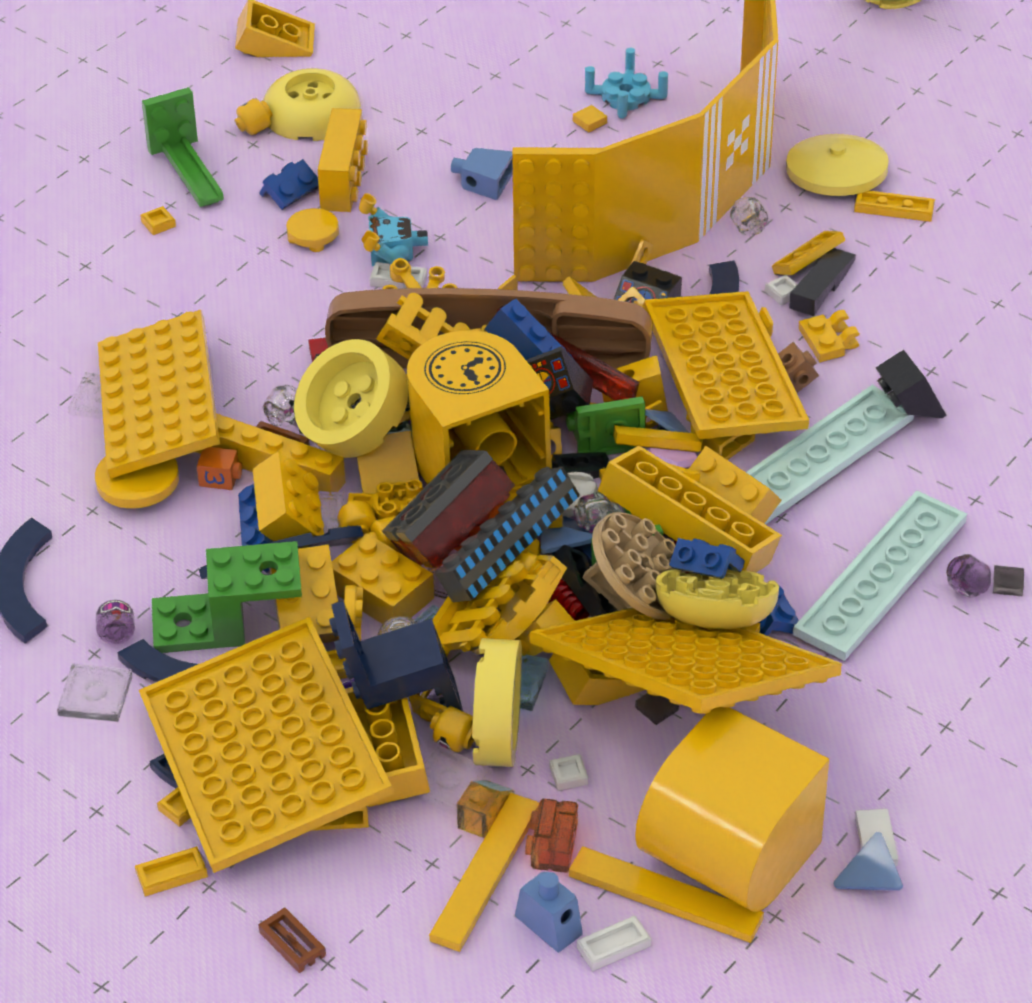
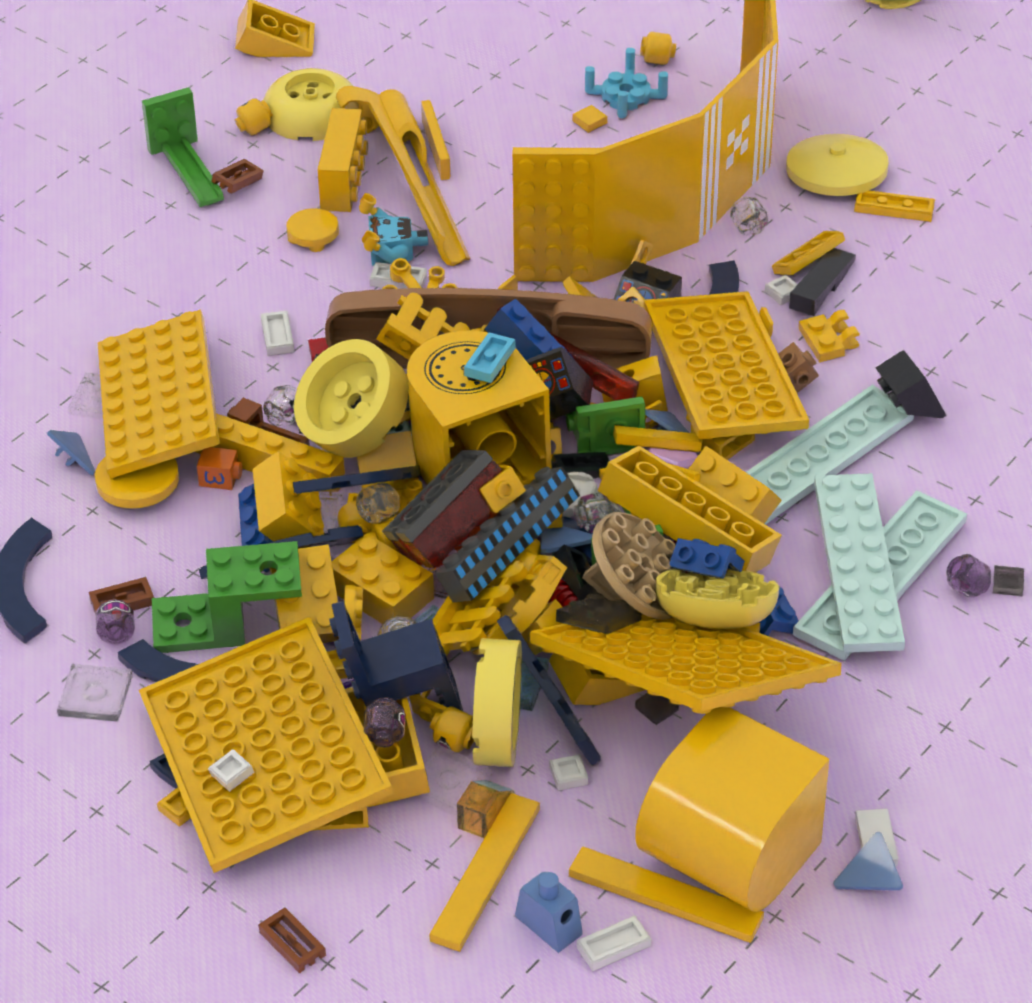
yellow tile [135,846,208,896] -> none
yellow tile [140,206,176,235] -> none
blue bracket [259,159,319,210] -> none
medium blue torso [451,148,513,200] -> none
clear orange brick [525,798,578,873] -> none
none -> medium blue piece [47,430,95,475]
none -> dark orange tile [88,577,154,620]
none -> white tile [208,749,254,792]
none -> dark orange tile [211,159,264,194]
none -> dark orange plate [227,397,264,427]
none -> white tile [261,311,294,356]
none -> dark blue tile [293,465,421,494]
none -> yellow panel [336,86,470,266]
none -> clear head [356,482,400,524]
none -> head [363,697,406,748]
none -> yellow tile [421,100,451,180]
none -> medium azure plate [464,332,516,383]
none -> yellow bracket [480,464,526,513]
none -> dark blue tile [497,615,601,766]
none -> clear smoke plate [556,594,642,634]
none -> yellow head [640,31,676,65]
none -> light aqua plate [814,473,905,653]

